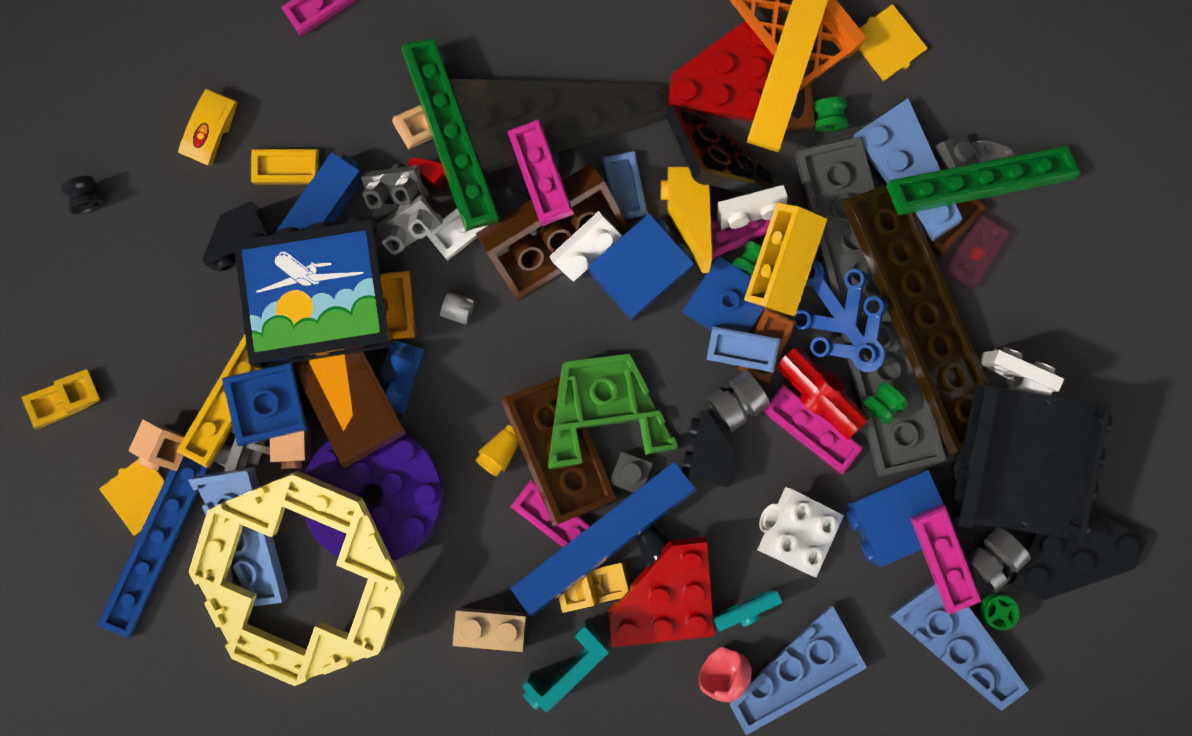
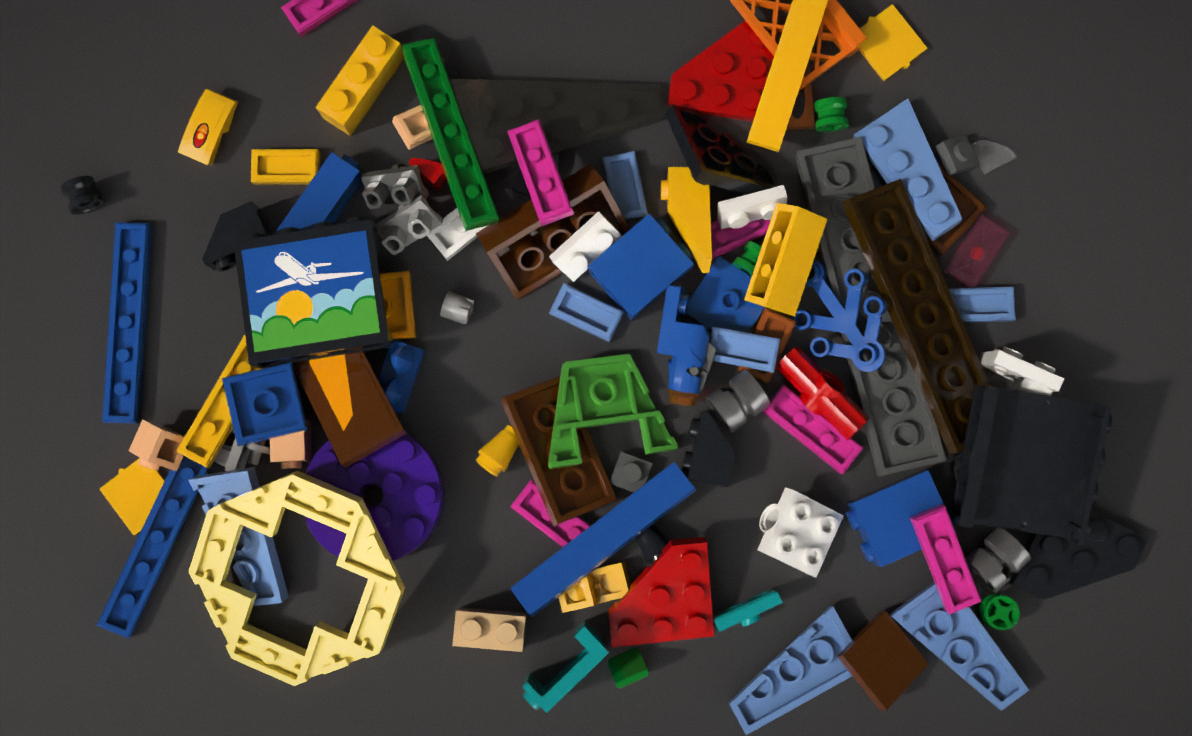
yellow slope [21,369,101,430] -> none
coral hair [699,647,752,702] -> none
green wheel [863,381,908,425] -> none
green tile [886,145,1081,216] -> none
none -> blue tile [102,222,152,424]
none -> yellow brick [316,25,404,136]
none -> medium blue tile [549,283,624,343]
none -> green slope [608,647,649,689]
none -> blue plate [657,285,717,406]
none -> reddish brown tile [837,610,928,711]
none -> medium blue tile [949,287,1016,323]

